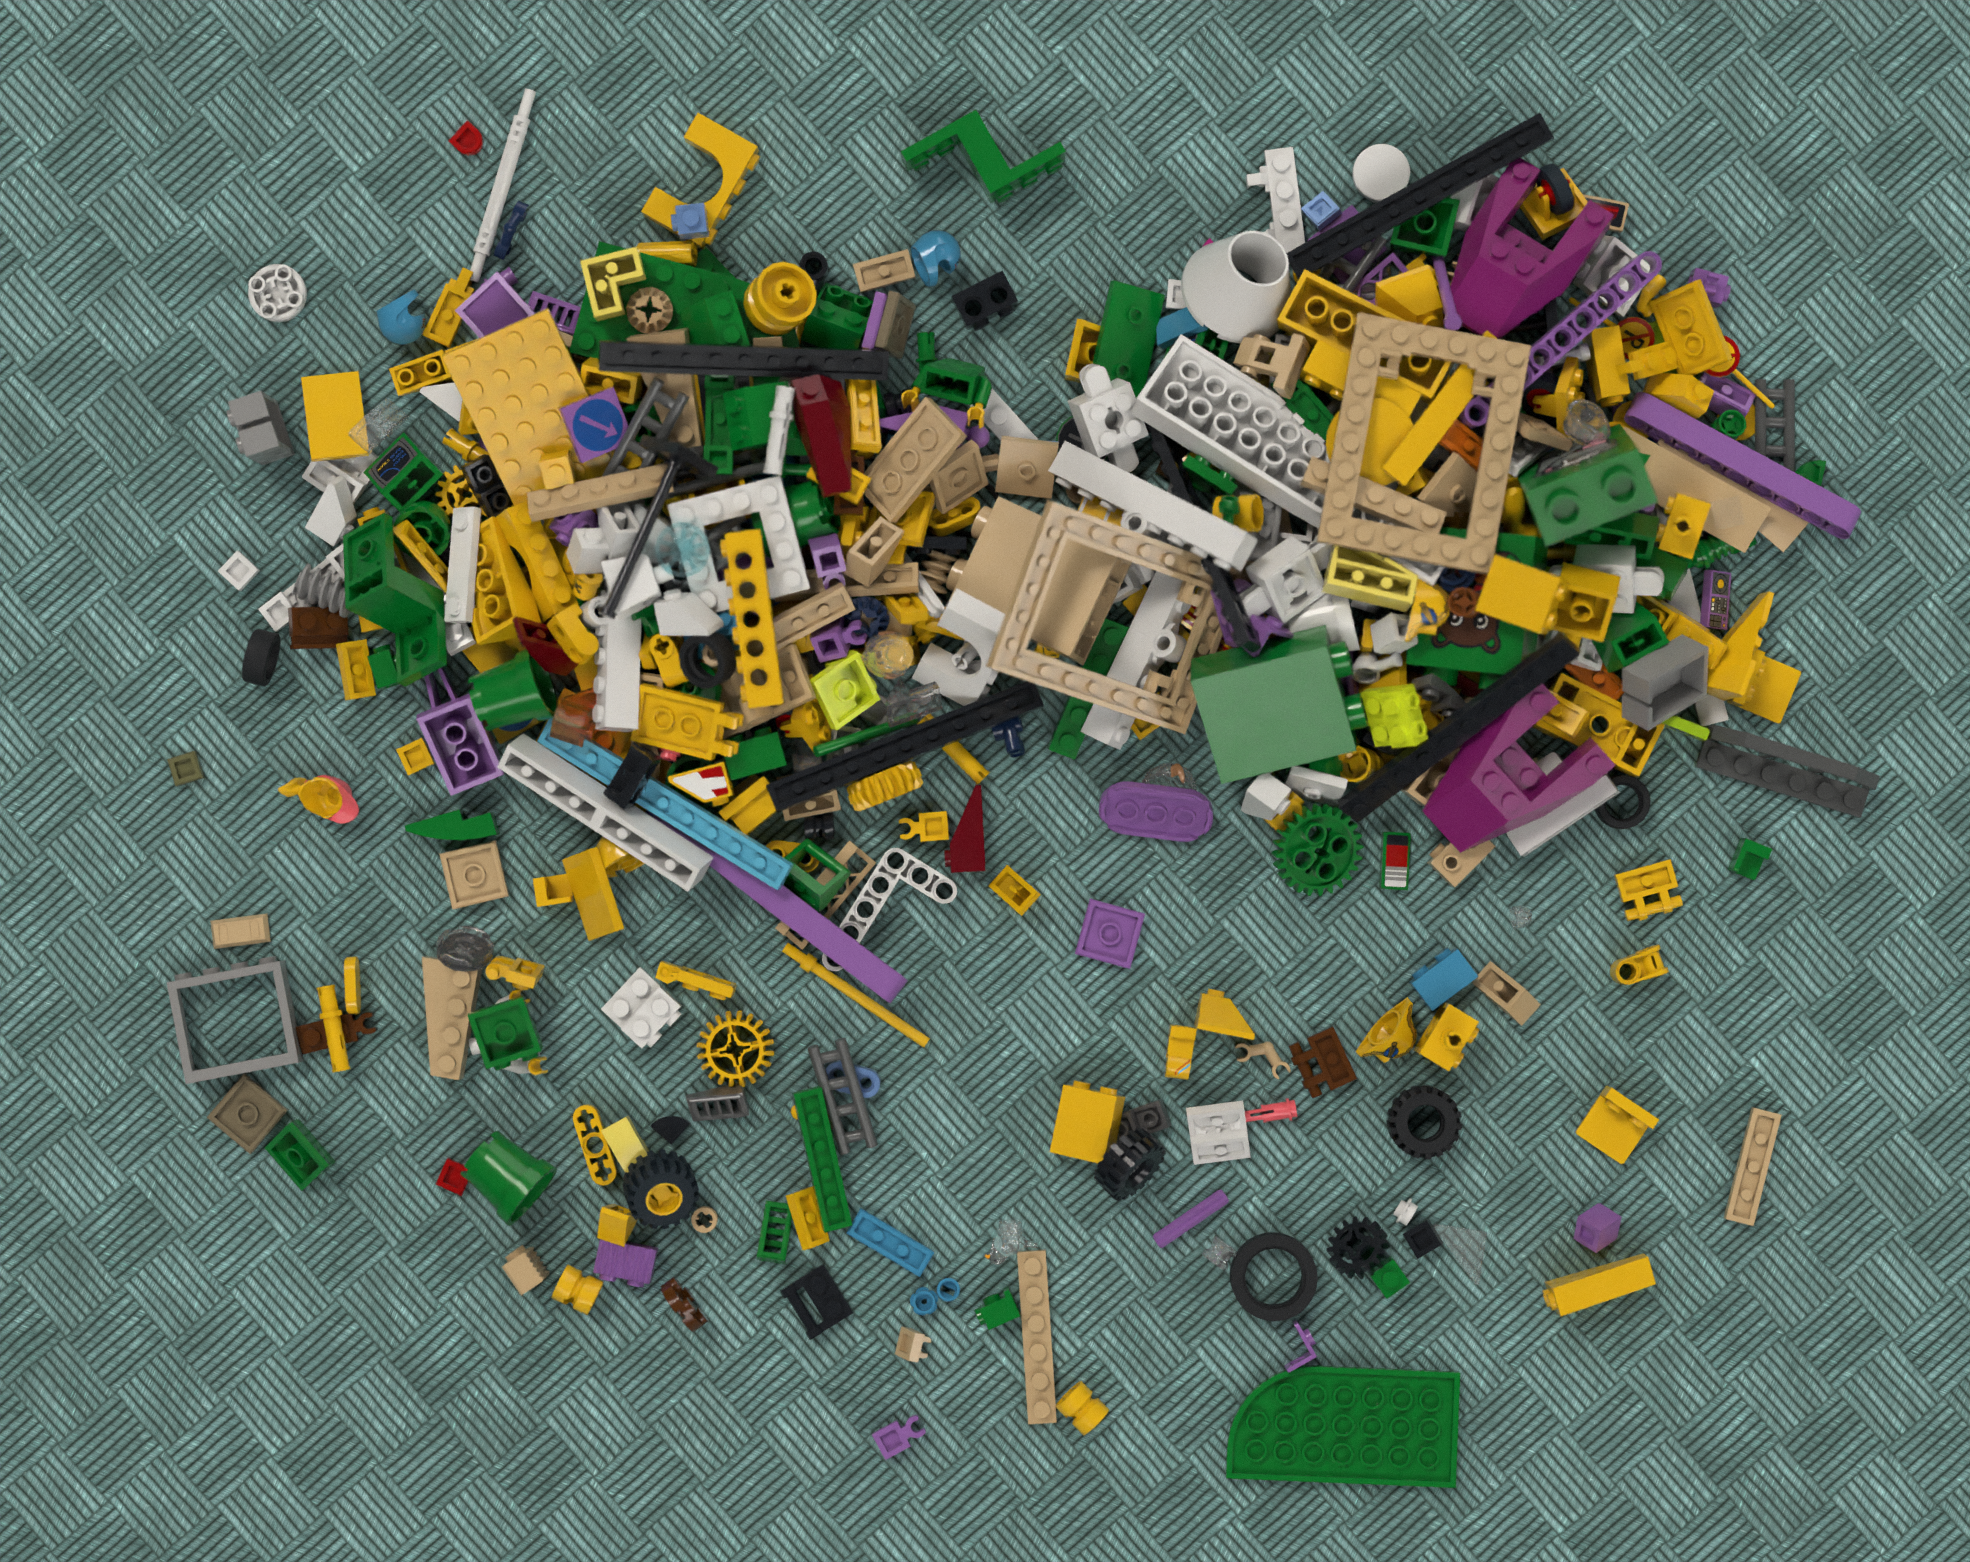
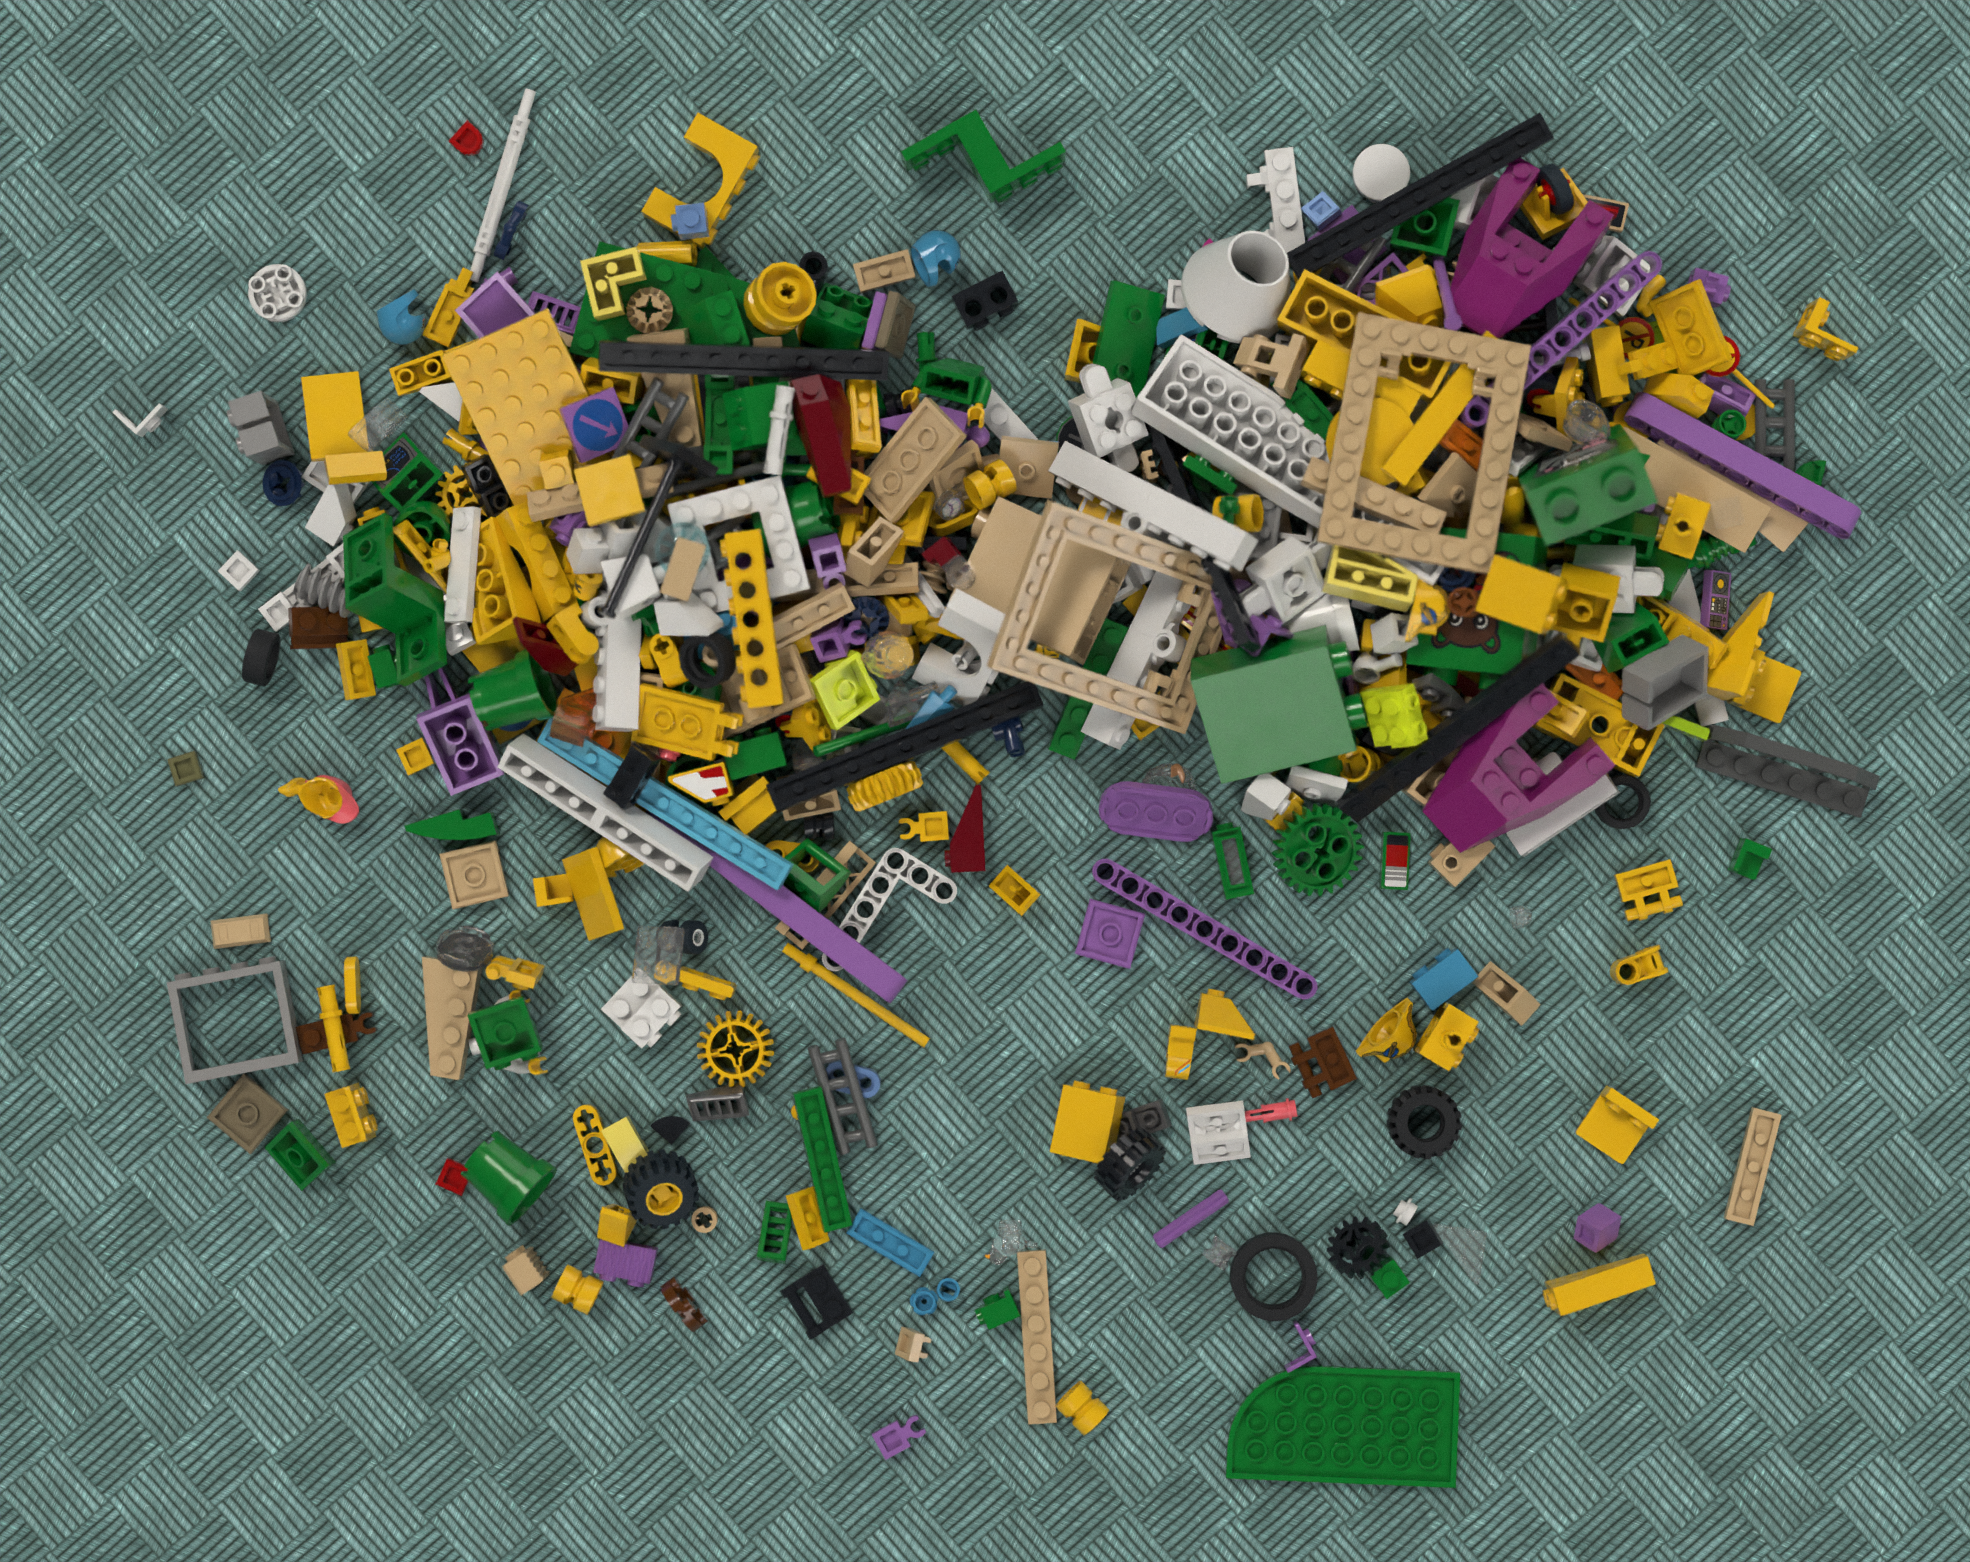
none -> white bracket [113,403,168,437]
none -> dark blue gear [263,460,305,506]
none -> yellow tile [324,451,387,485]
none -> yellow bracket [324,1082,378,1148]
none -> yellow arm [423,538,451,573]
none -> yellow tile [574,454,646,527]
none -> clear plate [632,920,708,985]
none -> tan tile [660,536,706,602]
none -> dark azure bar [906,685,957,729]
none -> leg [922,536,976,590]
none -> clear tile [934,486,965,520]
none -> yellow wheel [963,459,1017,510]
none -> medium lavender beam [1092,859,1317,999]
none -> tan tile [1139,449,1158,484]
none -> green window [1211,822,1254,900]
none -> yellow bracket [1792,297,1859,361]

